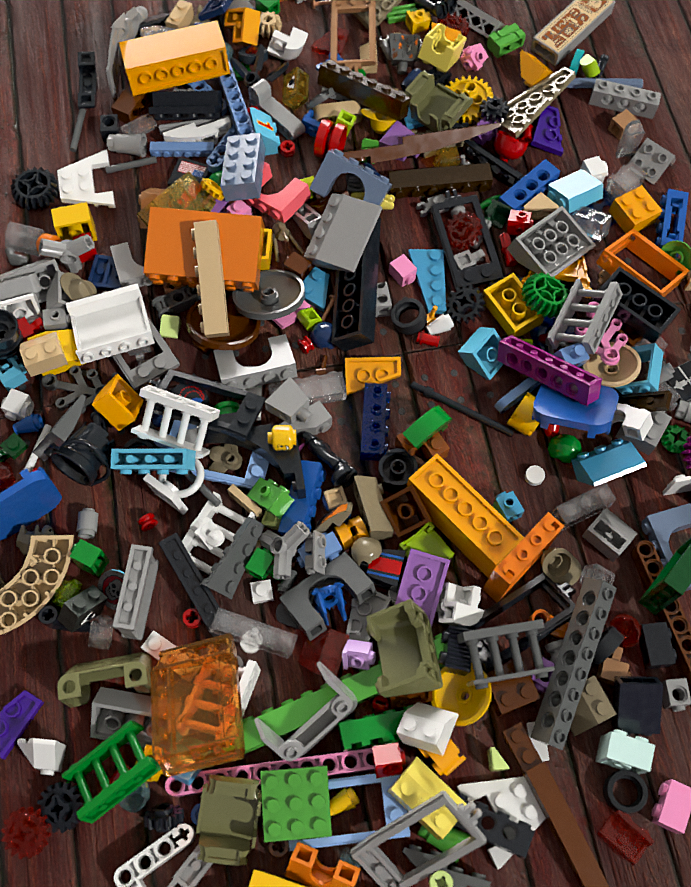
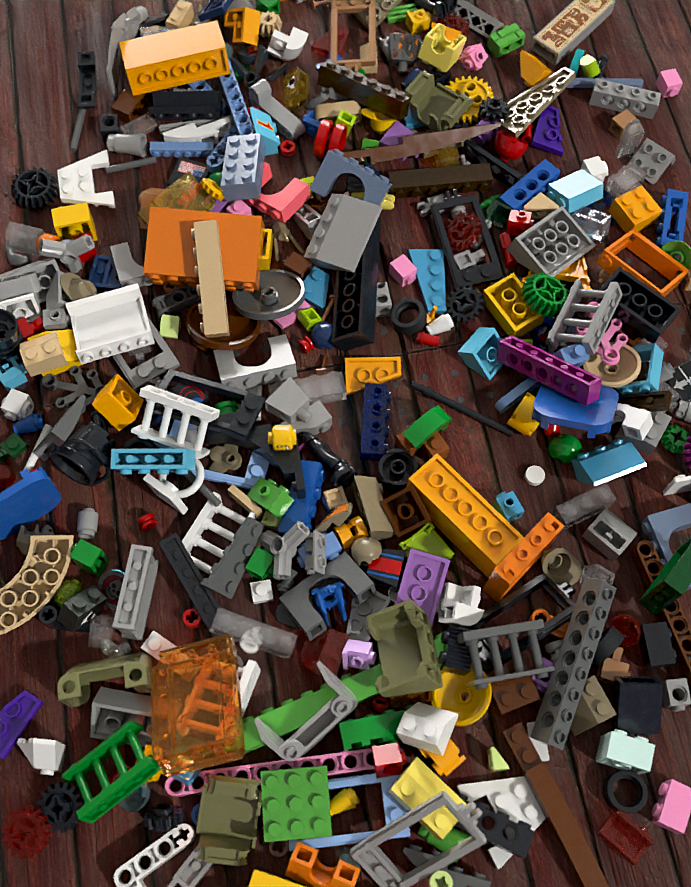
white hips [190,517,225,552] -> none
none -> clear arm [100,638,131,658]
none -> bright pink brick [655,69,683,98]

